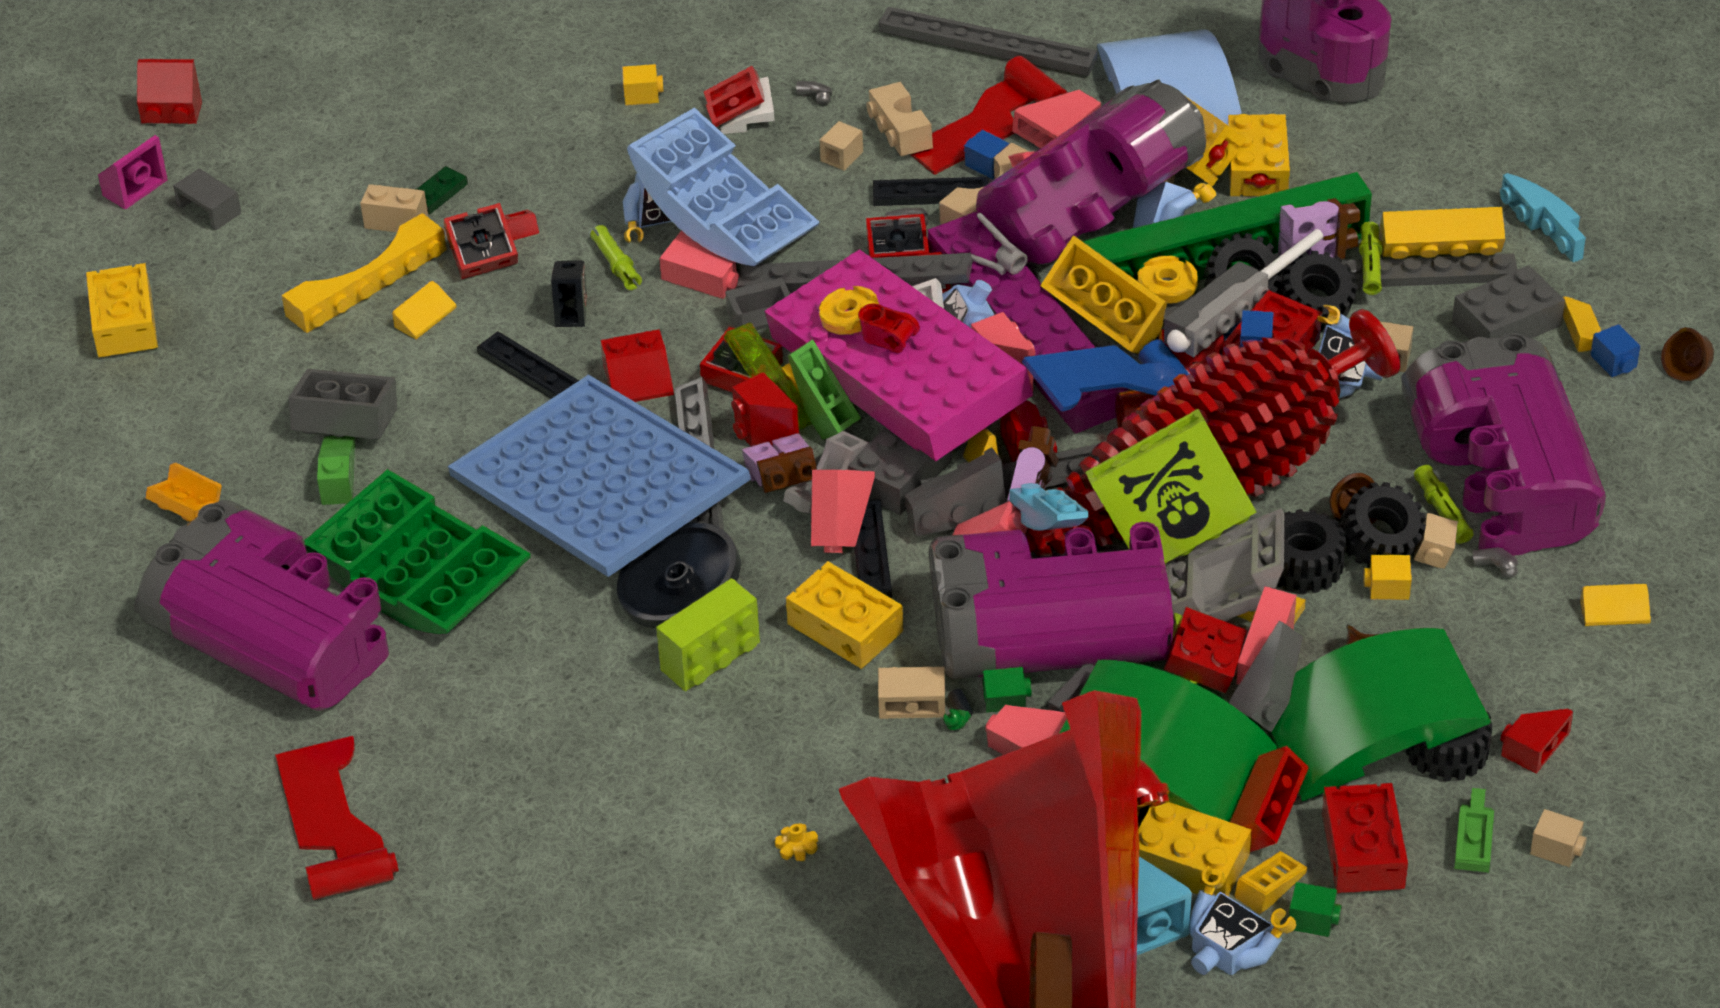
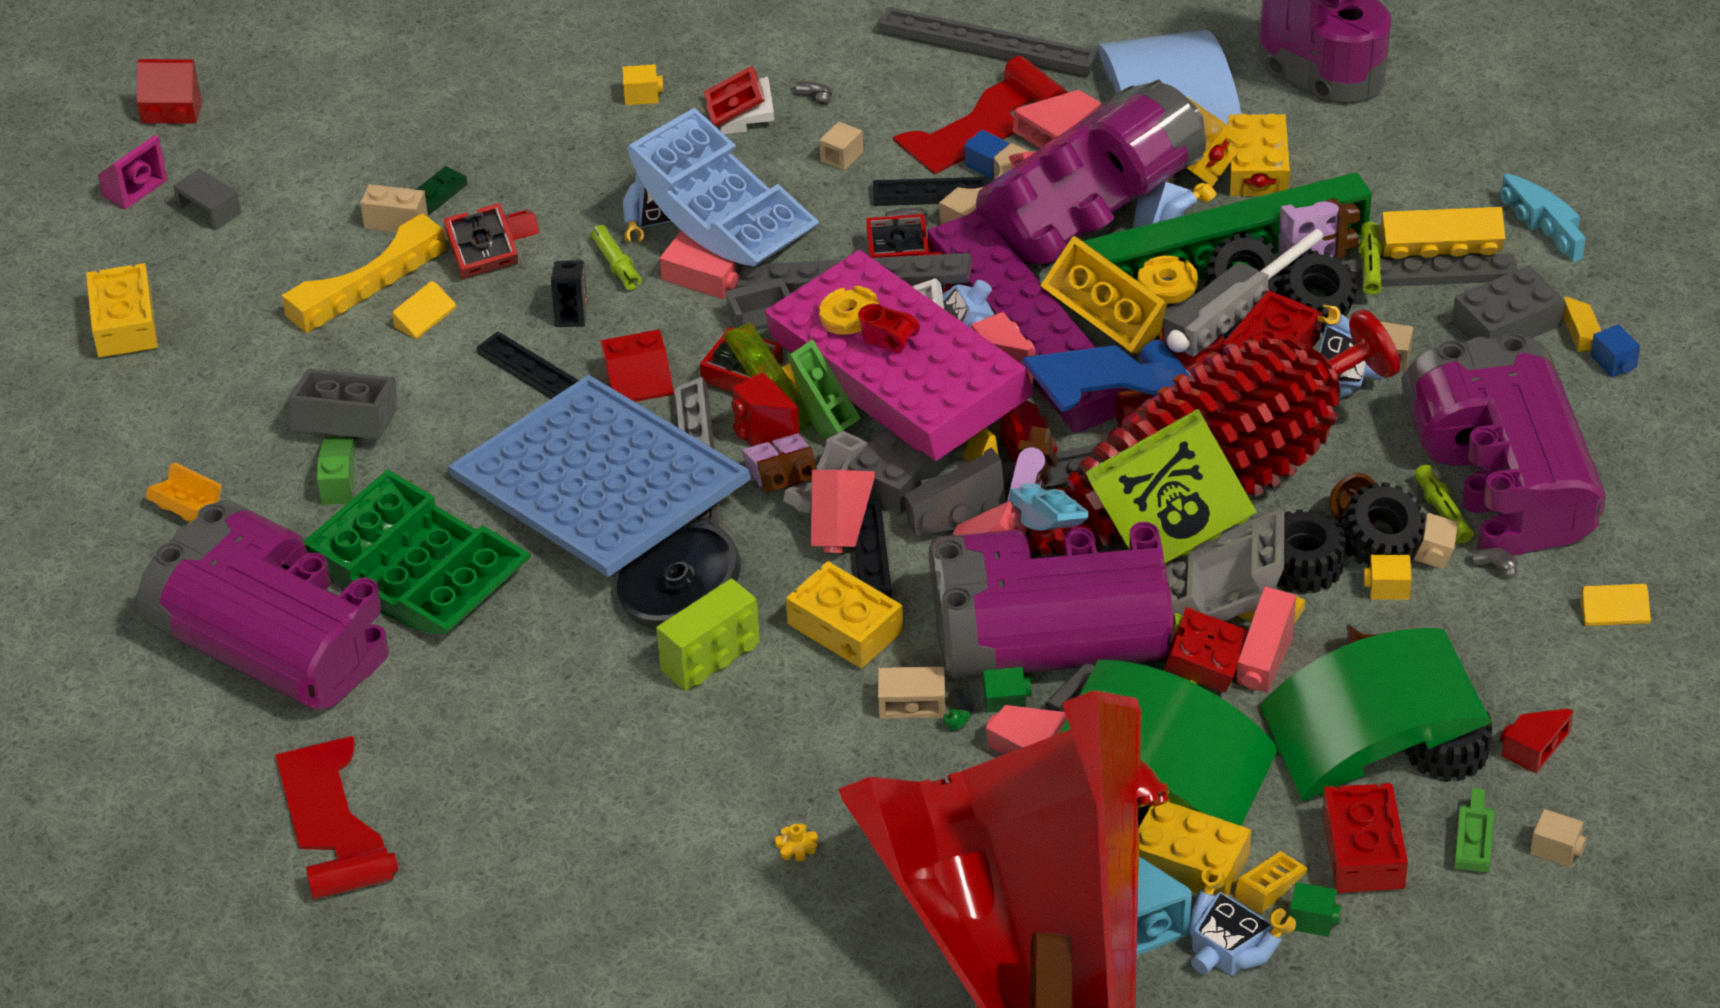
tan arch [866,82,933,156] -> none
light grey plant [971,213,1027,275] -> none
dark grey slope [1228,621,1303,732] -> none
red brick [1230,746,1309,852] -> none
blue brick [1240,310,1274,348] -> none
reddish brown helmet [1661,327,1714,381] -> none

